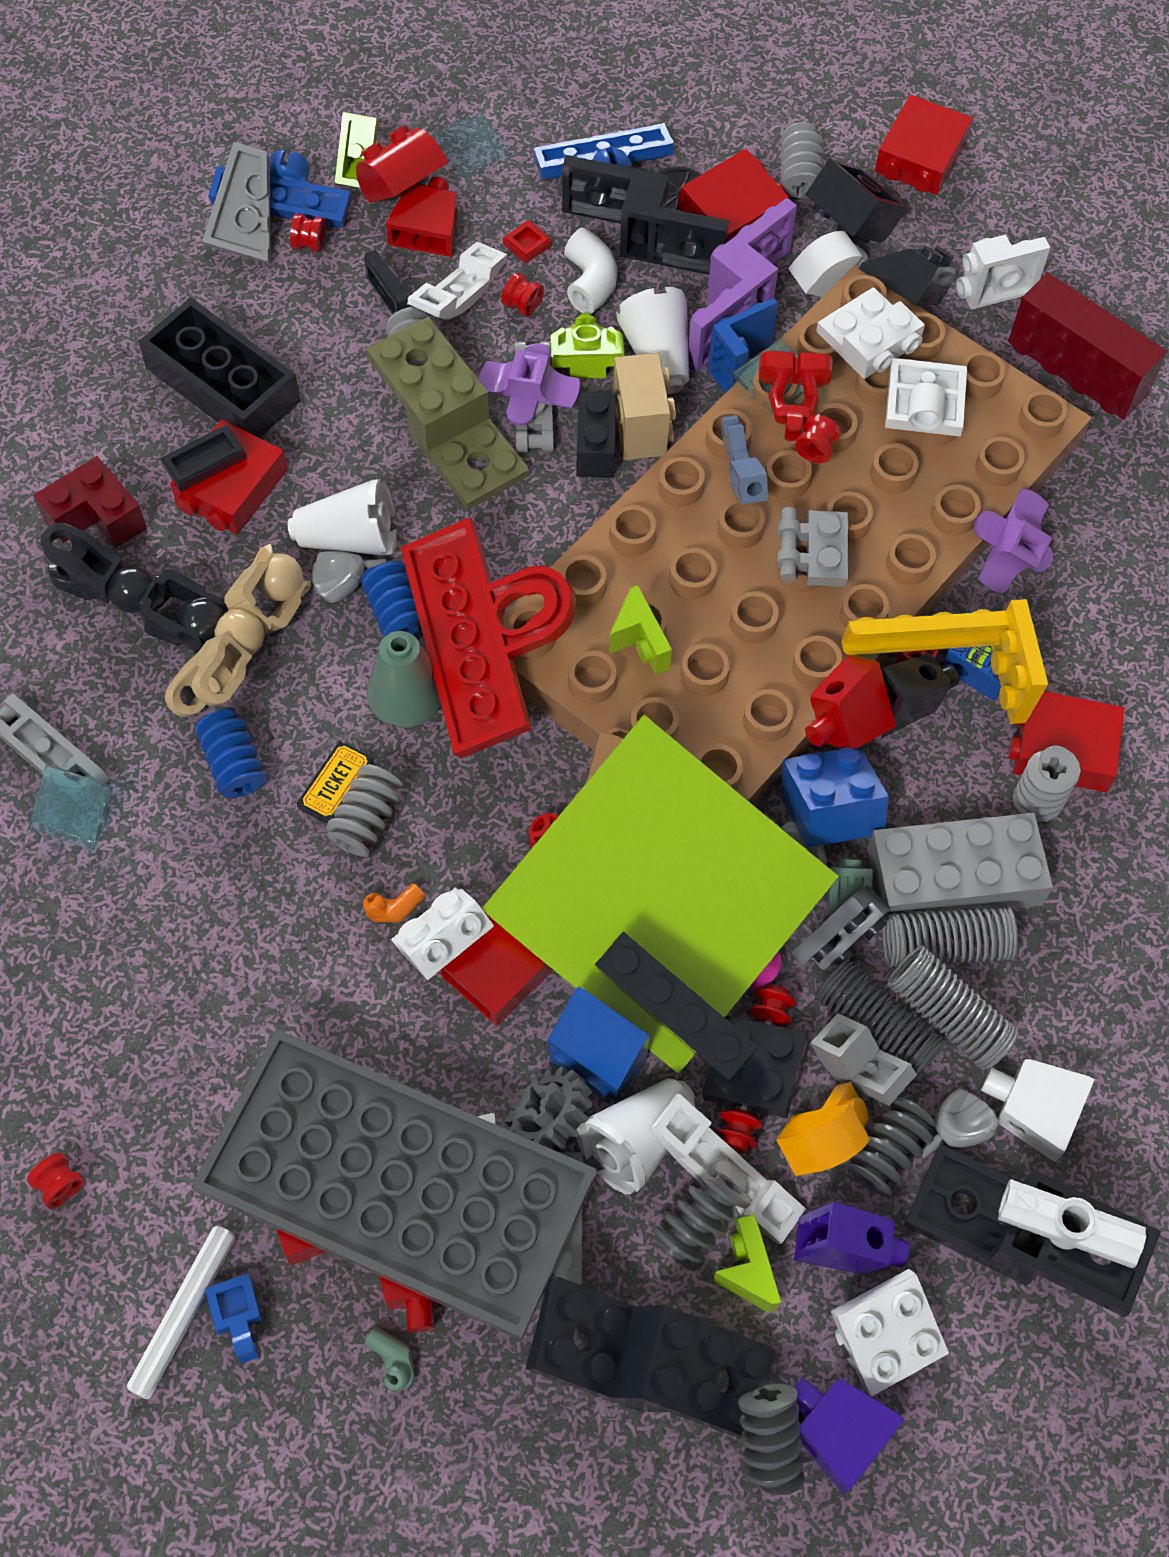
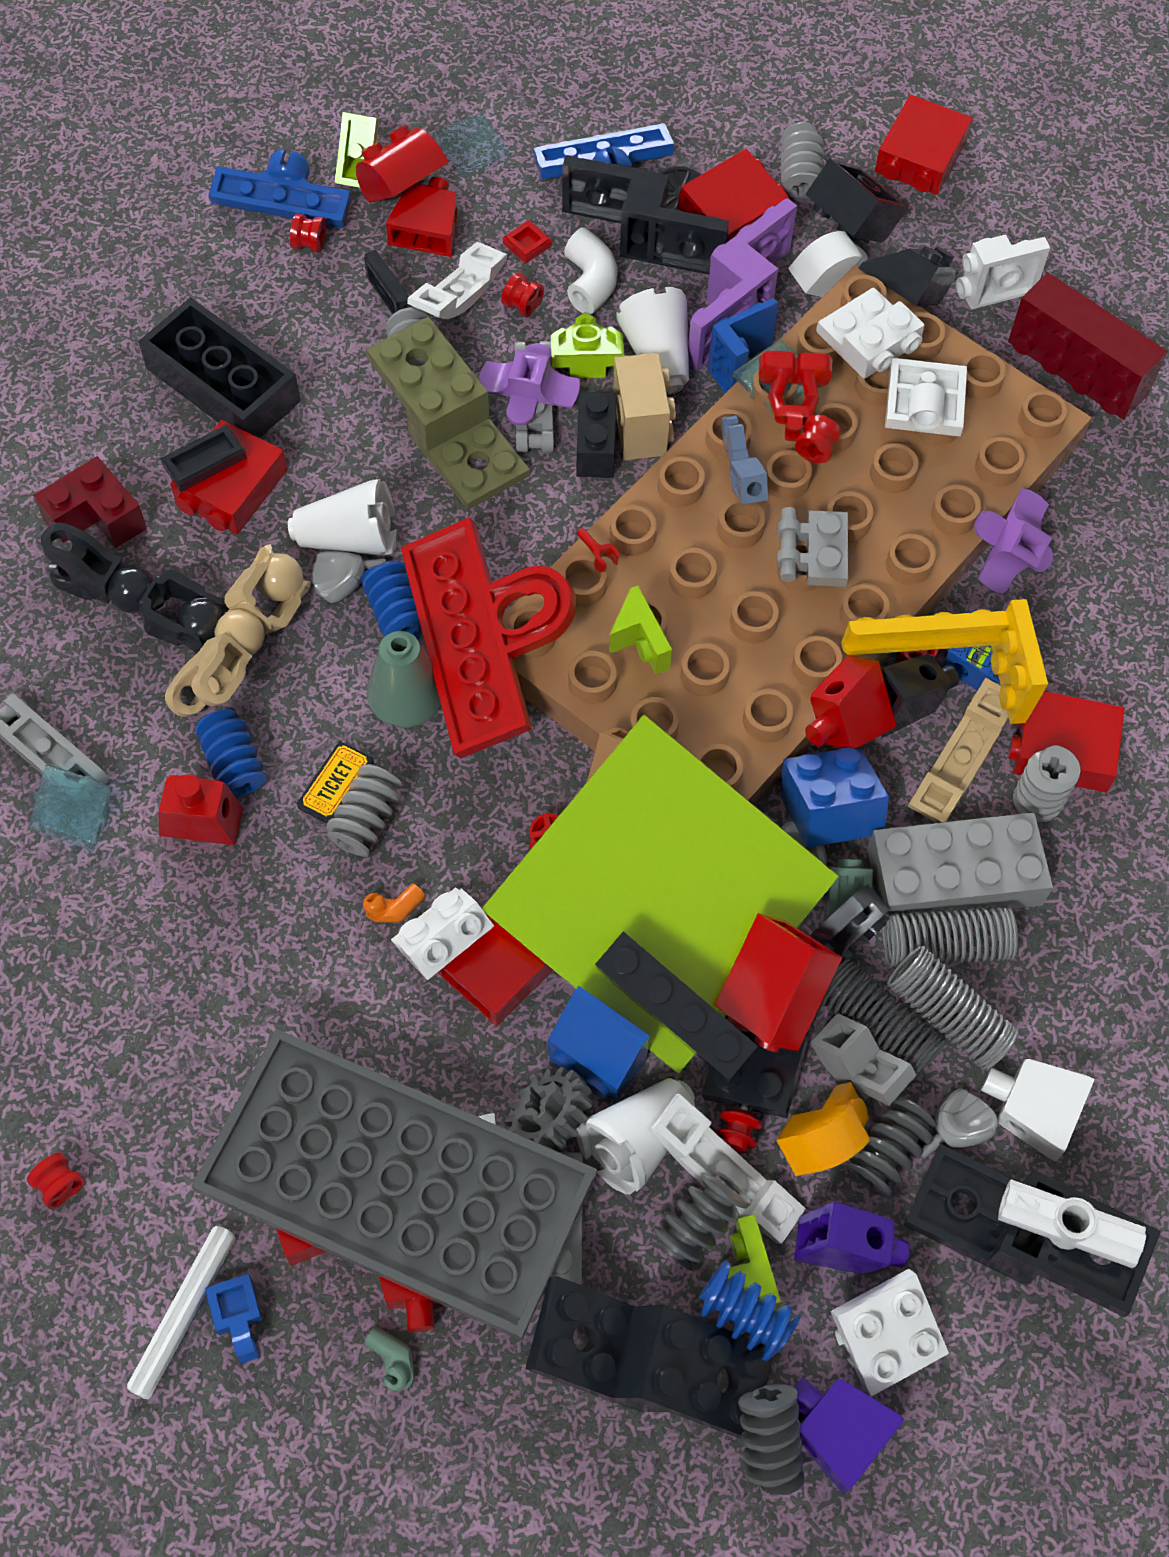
light grey wing [202,142,271,264] -> none
none -> red torso [158,774,243,845]
none -> red hand [577,528,619,572]
none -> blue piece [698,1260,801,1362]
none -> red brick [714,913,843,1052]
none -> tan slope [908,678,1009,823]

